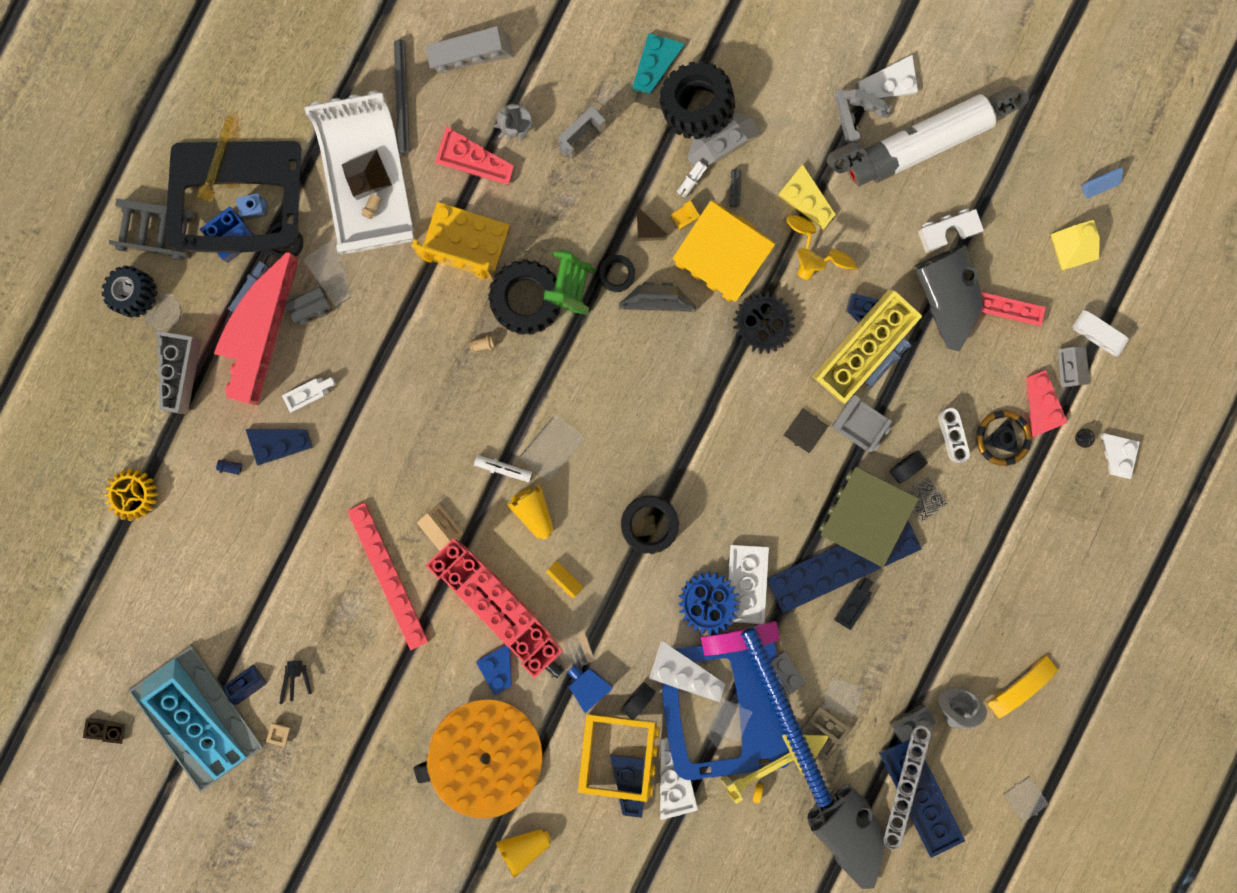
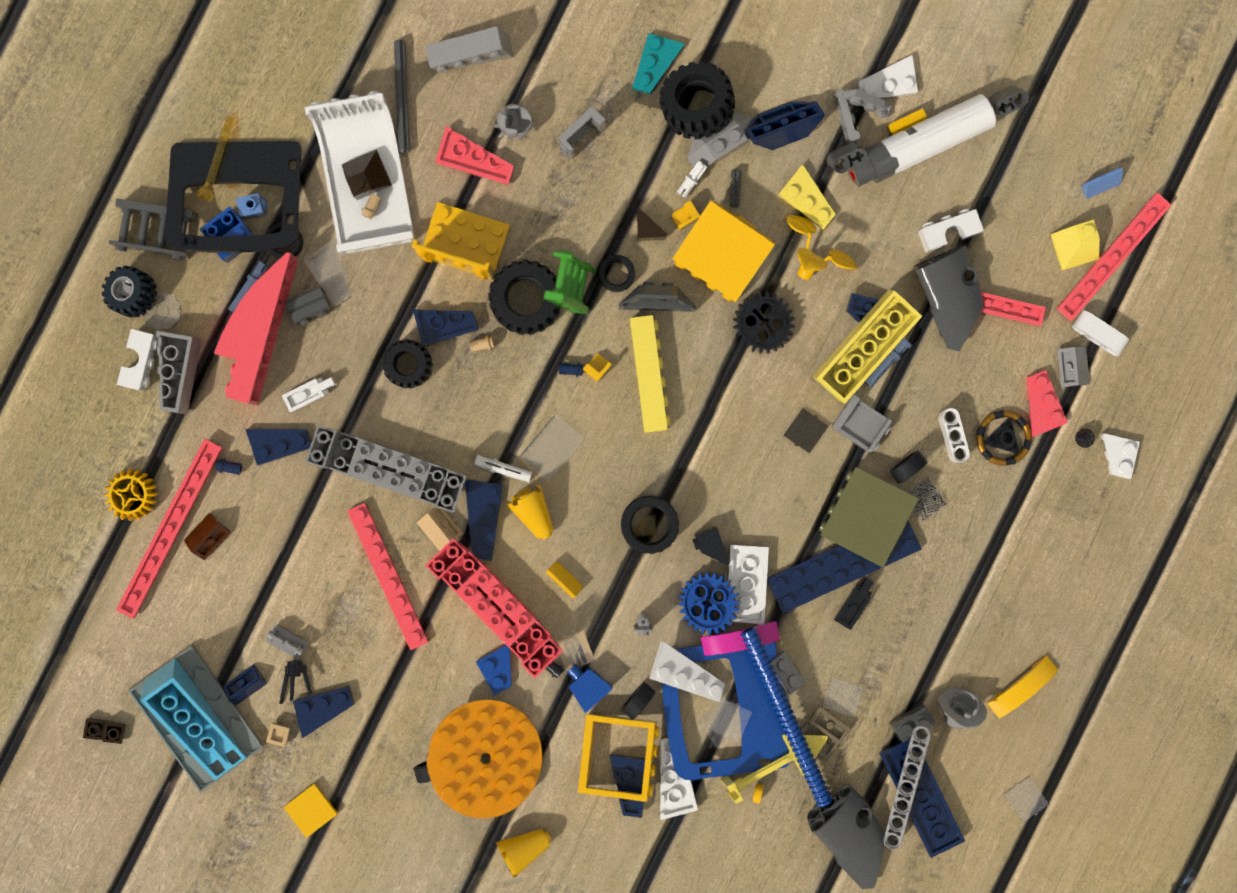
none -> coral plate [116,439,223,619]
none -> white arch [117,329,158,391]
none -> reddish brown panel [184,513,231,561]
none -> light grey hinge [266,624,309,660]
none -> yellow tile [283,783,338,838]
none -> dark blue wing [293,686,355,738]
none -> light grey slope [305,425,466,513]
none -> black tyre [382,339,433,389]
none -> dark blue wing [413,309,479,346]
none -> dark blue wing [465,479,503,561]
none -> dark blue pin [559,362,583,378]
none -> yellow panel [583,353,612,382]
none -> light yellow brick [630,315,671,433]
none -> light grey hinge [633,613,653,635]
none -> black slope [692,526,730,565]
none -> dark blue wedge [746,101,825,150]
none -> yellow slope [887,108,927,136]
none -> coral plate [1056,193,1171,321]

